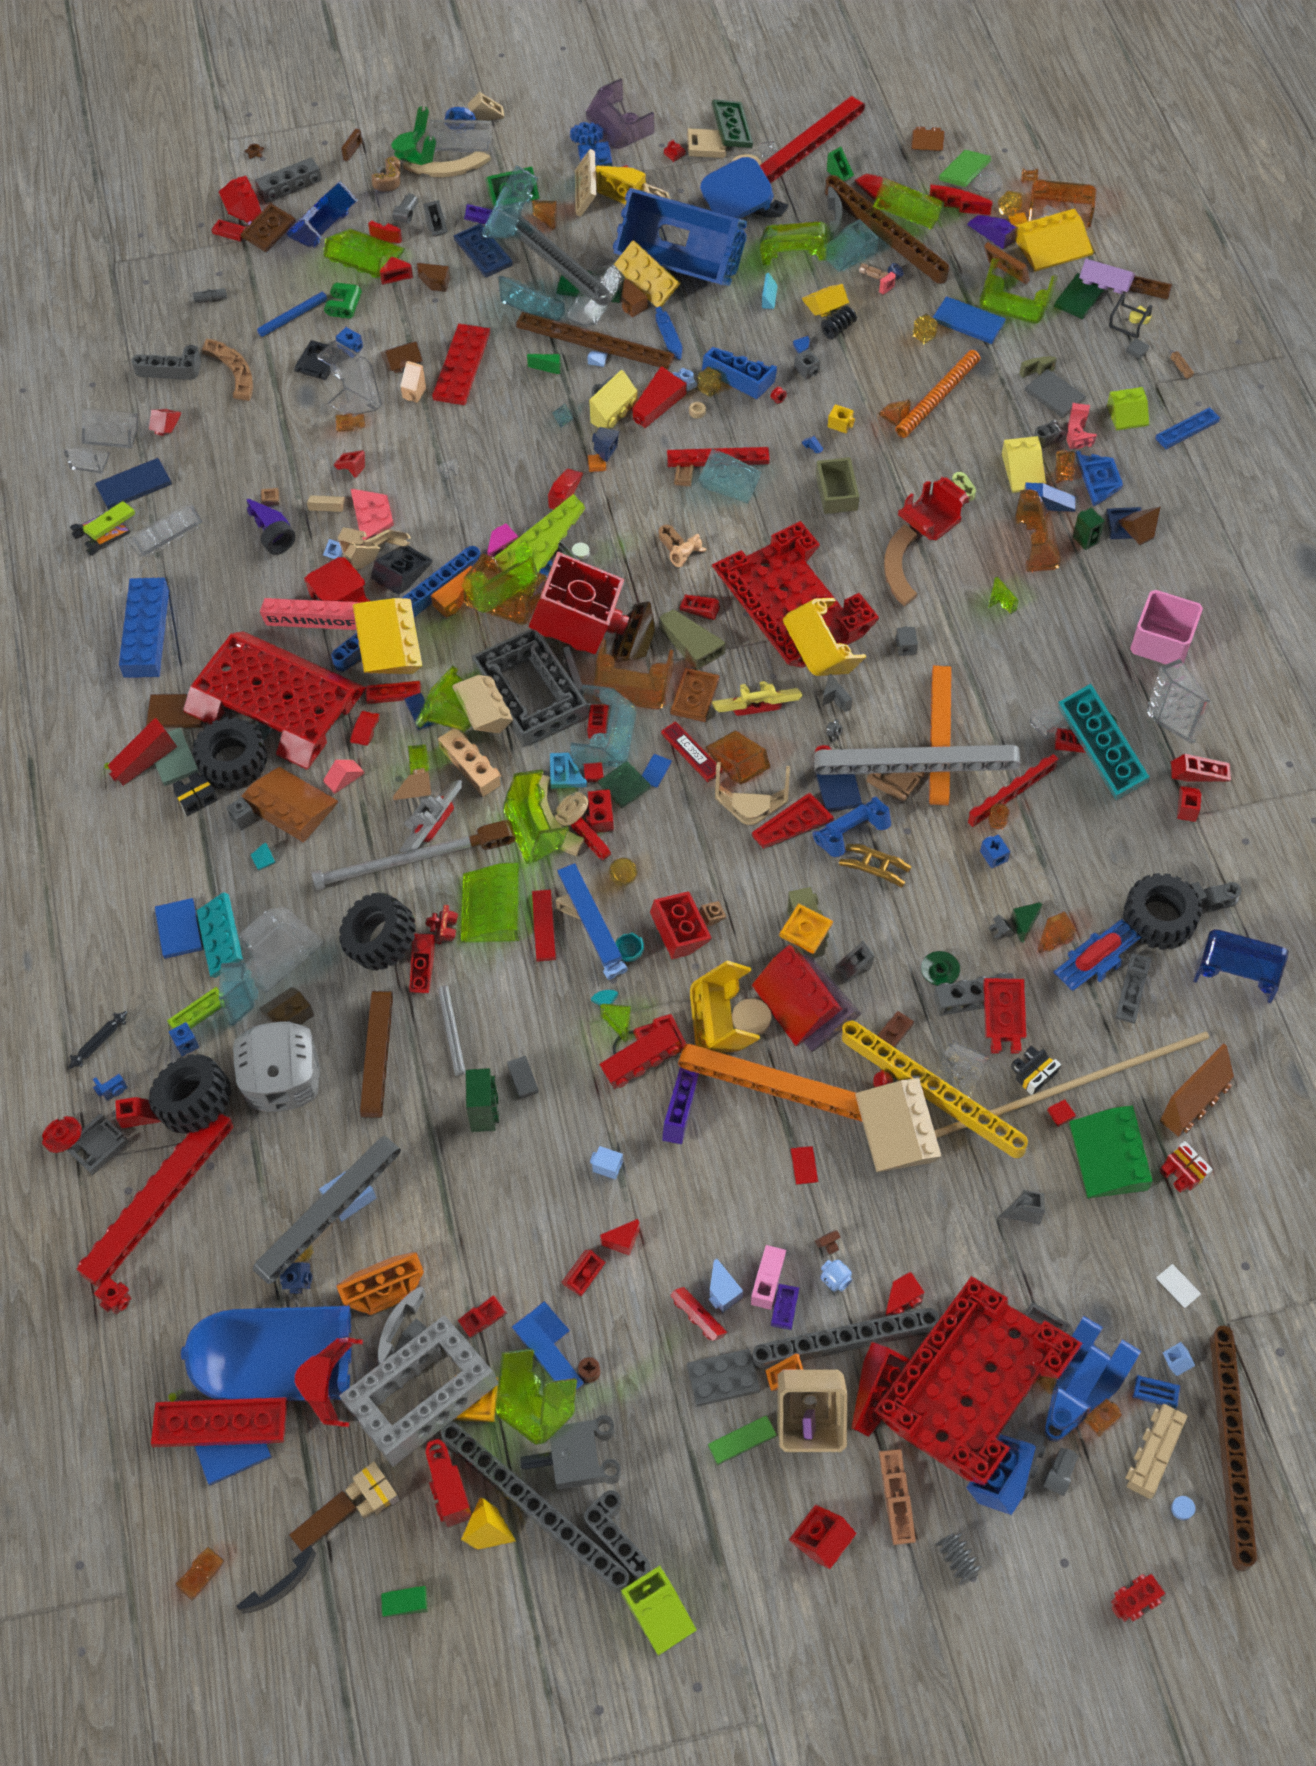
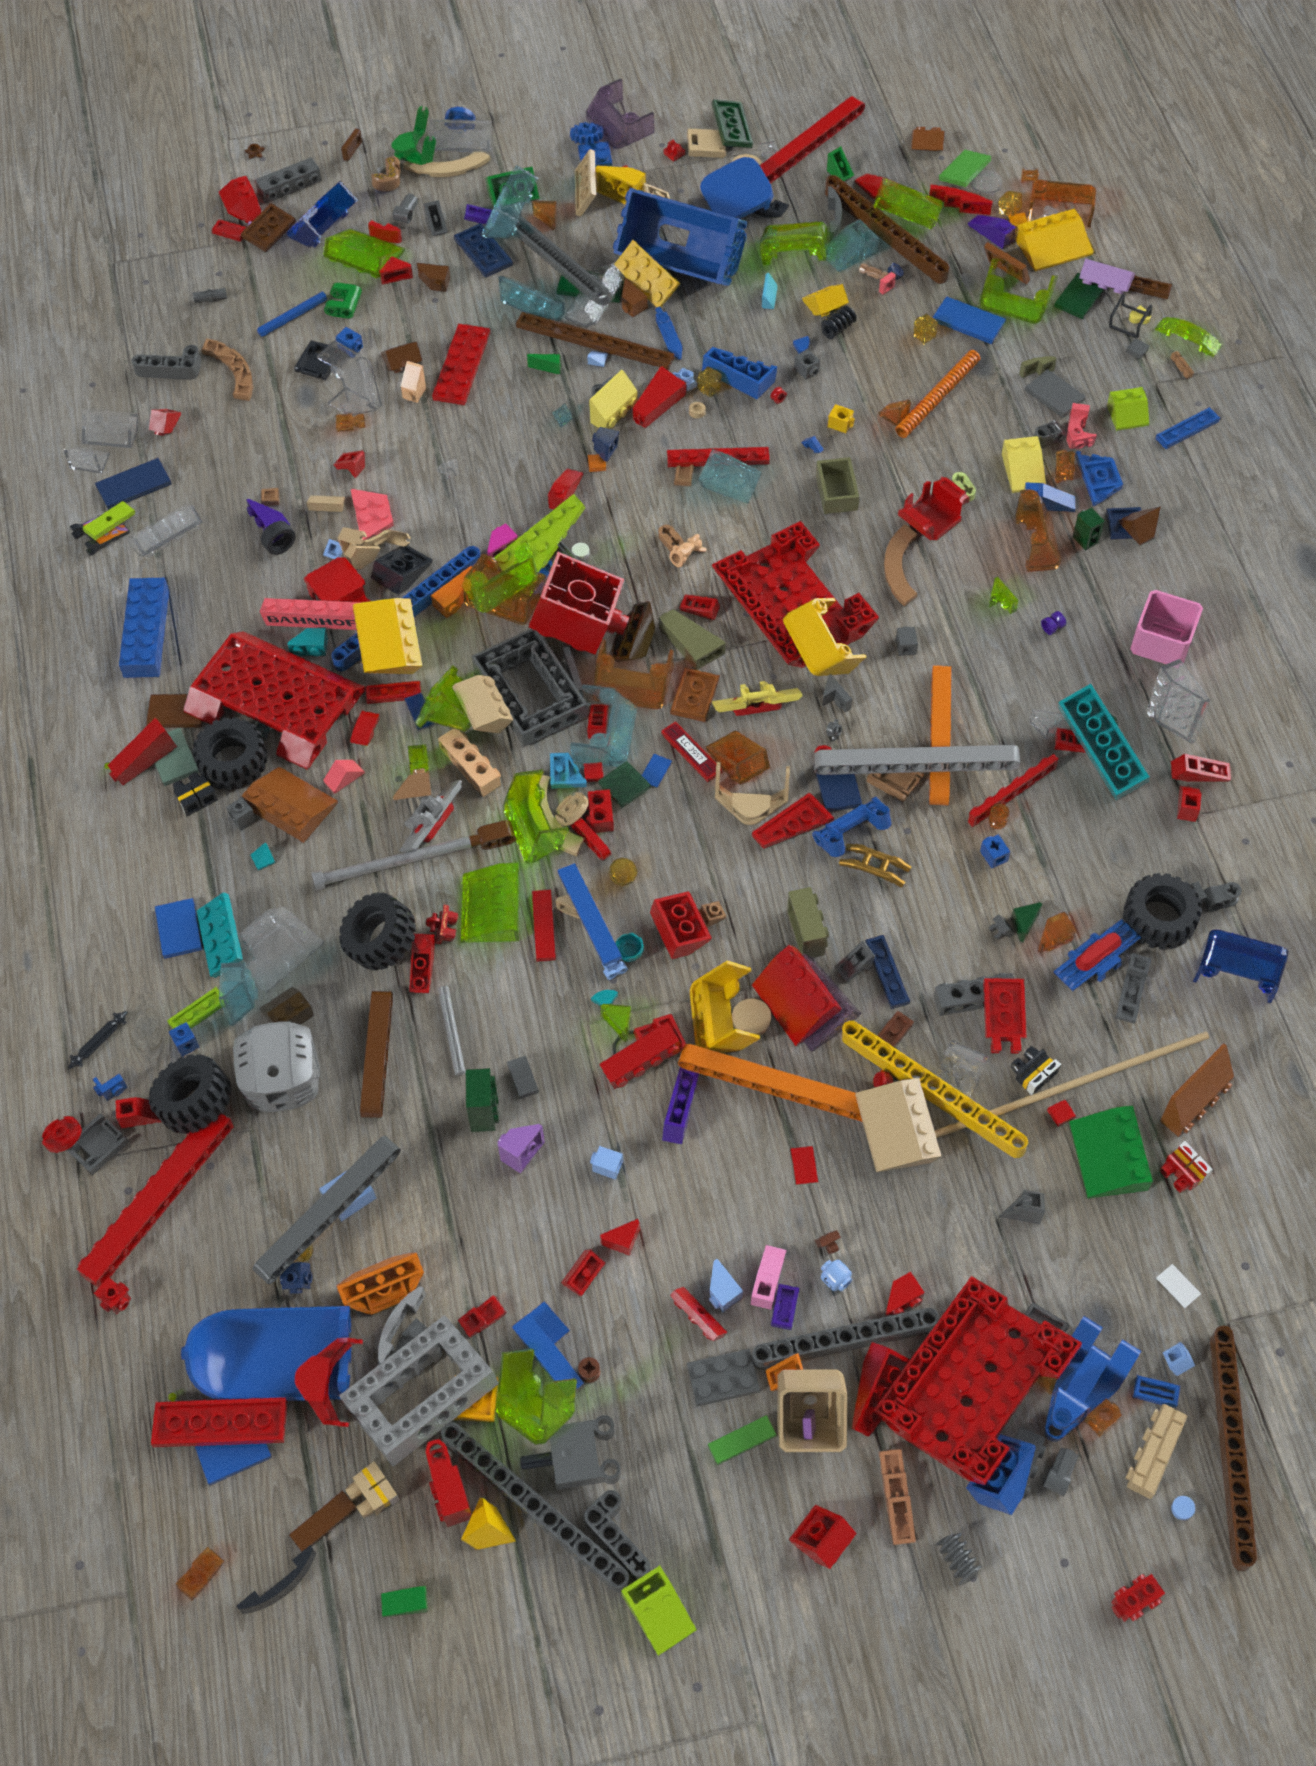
tan slope [468,92,505,121] -> none
light orange plate [779,903,833,954] -> none
dark green dish [921,951,961,986] -> none
none -> teal slope [288,628,328,657]
none -> medium lavender slope [498,1124,545,1174]
none -> dark blue tile [865,935,910,1009]
none -> dark purple wheel [1041,611,1066,635]
none -> clear neon green slope [1155,317,1222,357]

